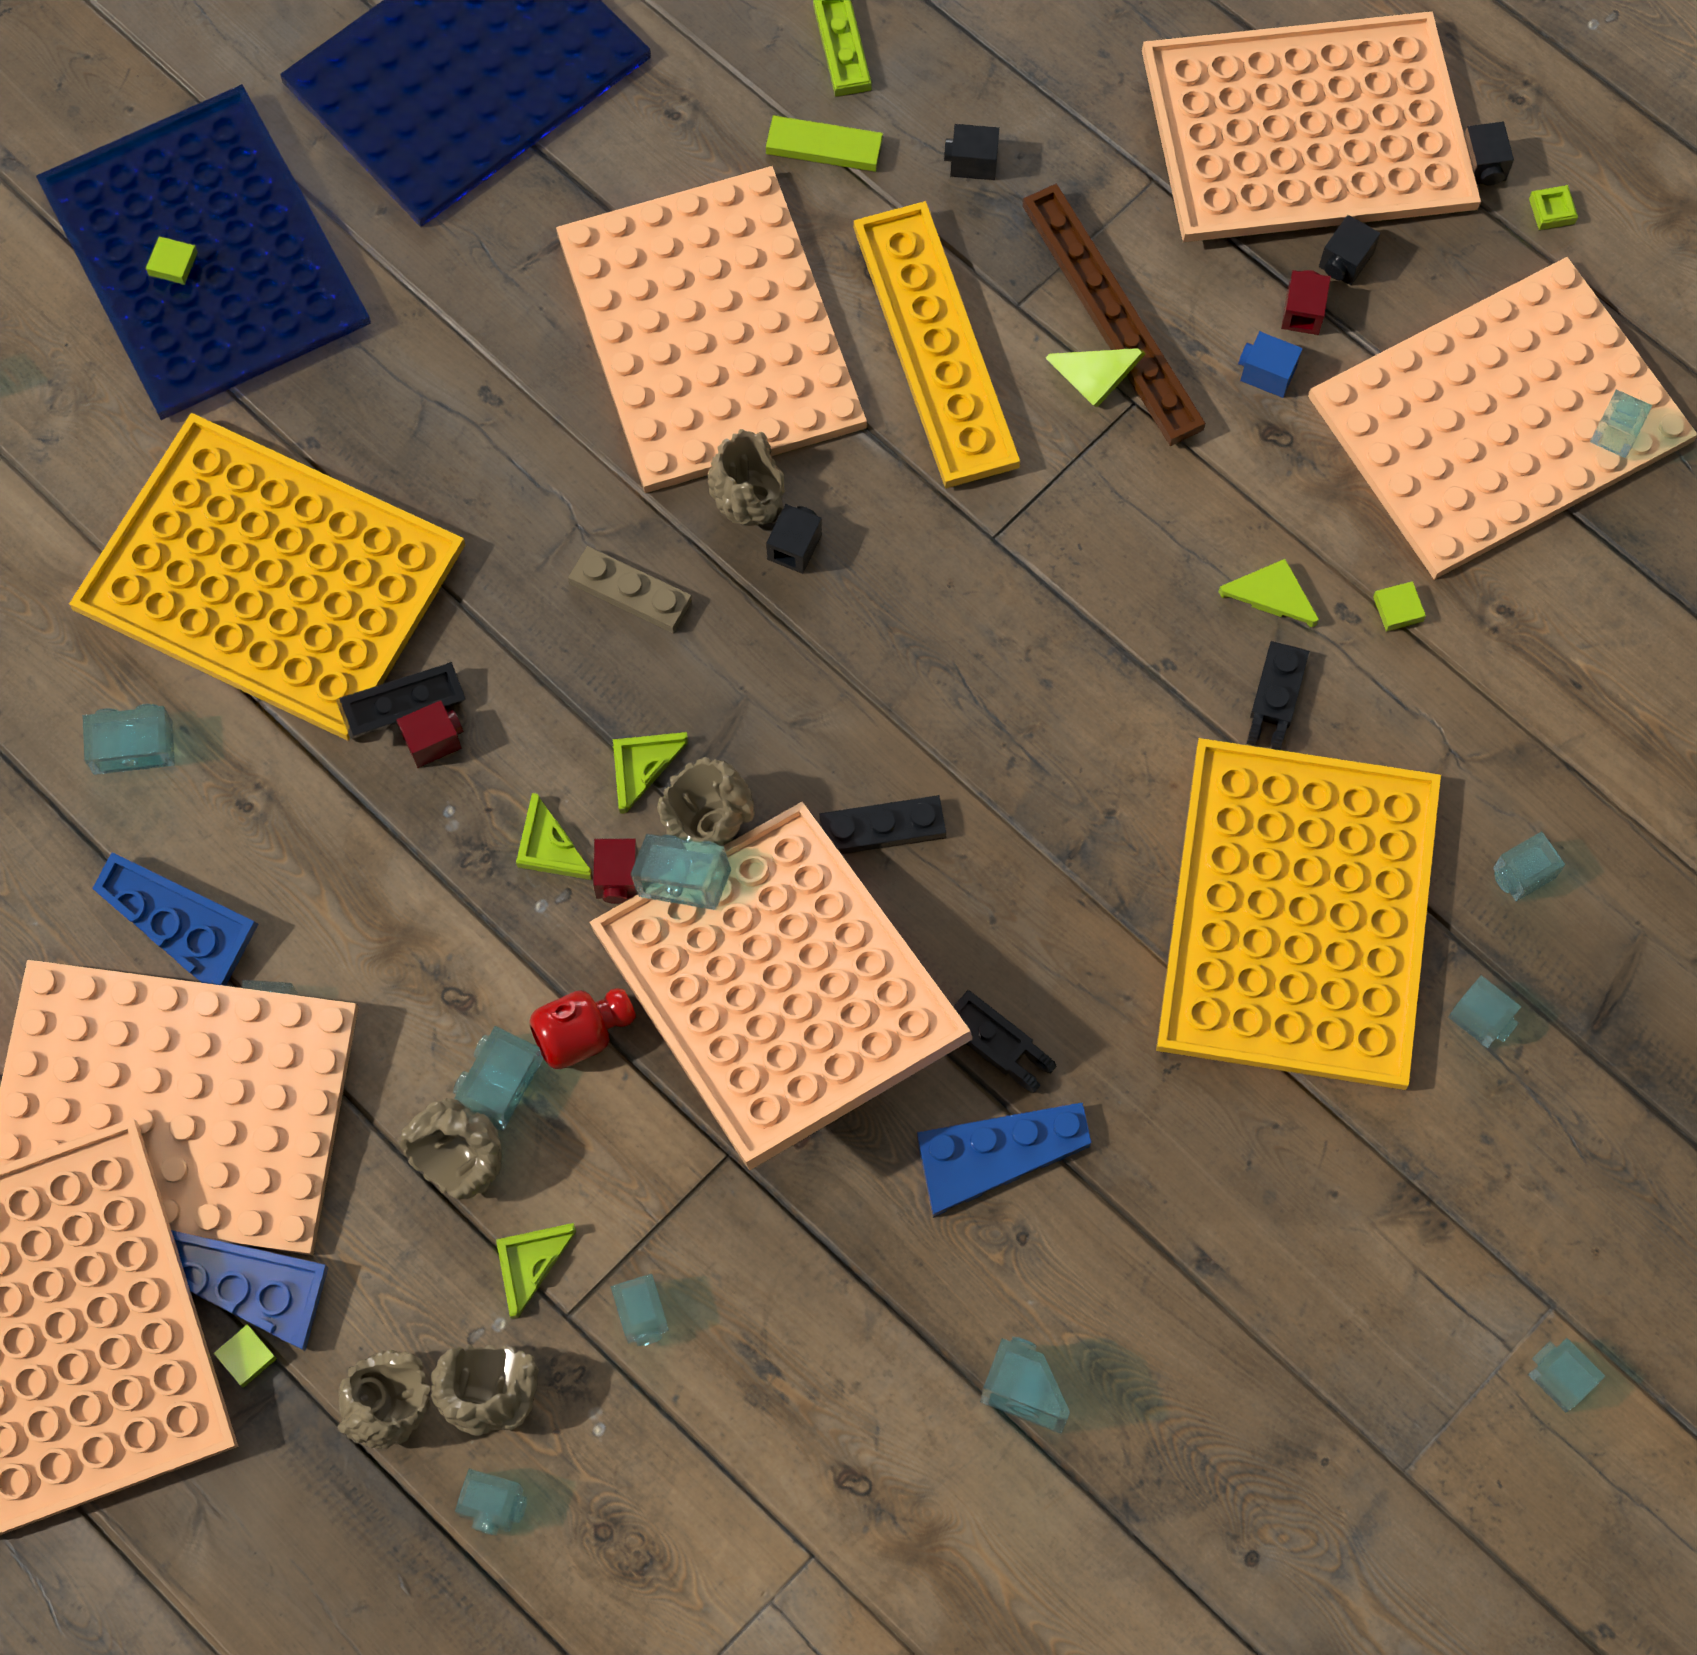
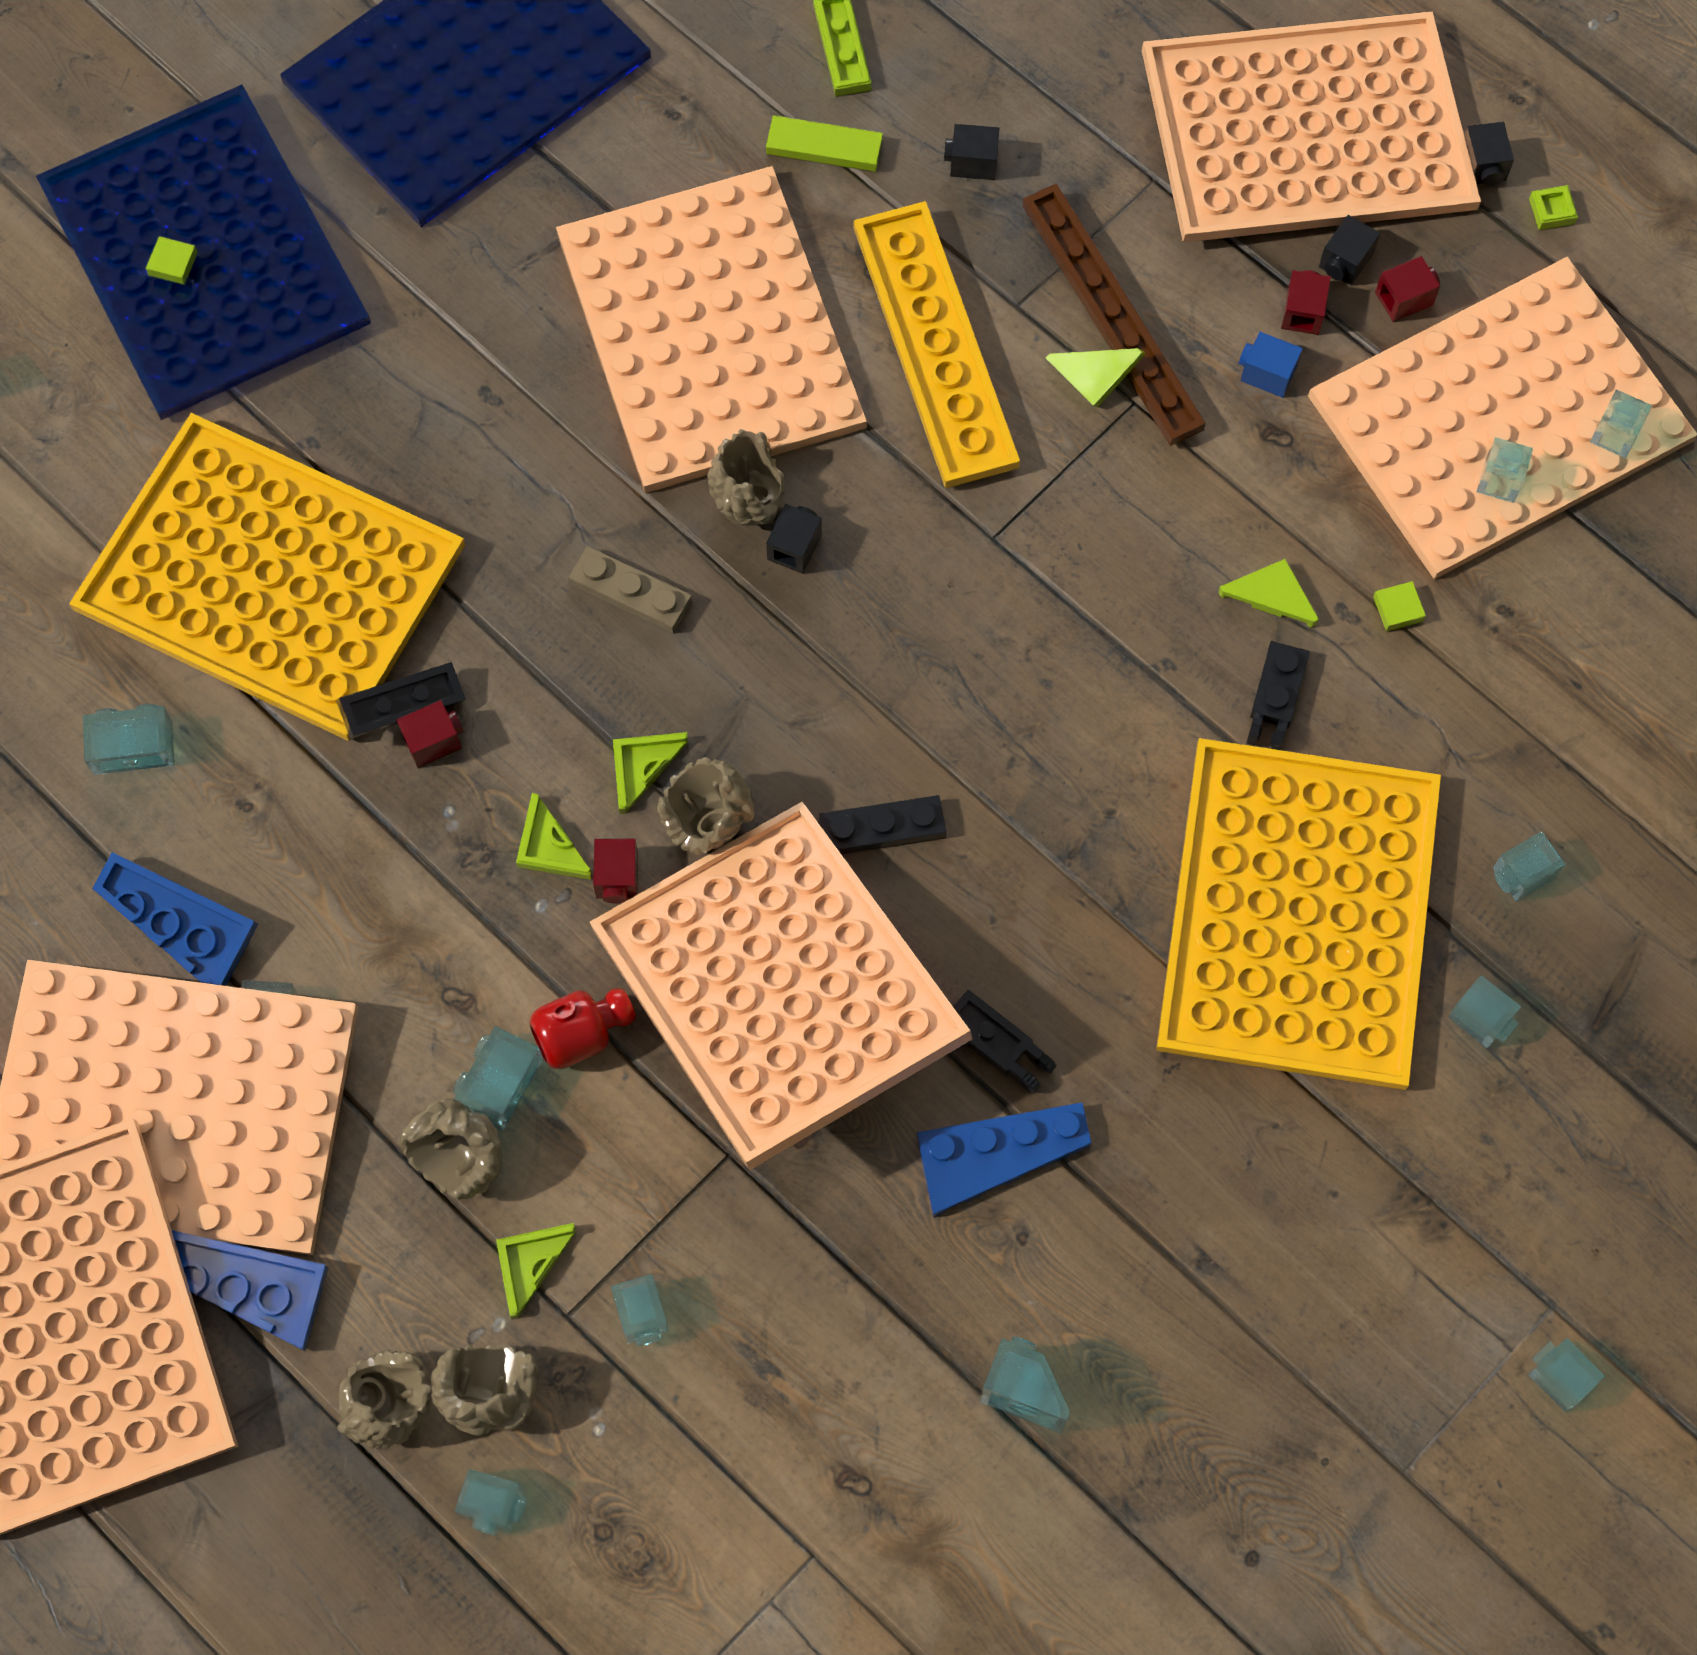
lime tile [213,1324,277,1388] -> none
clear light blue brick [630,834,731,910] -> none
none -> dark red brick [1375,256,1440,322]
none -> clear light blue brick [1476,437,1533,503]

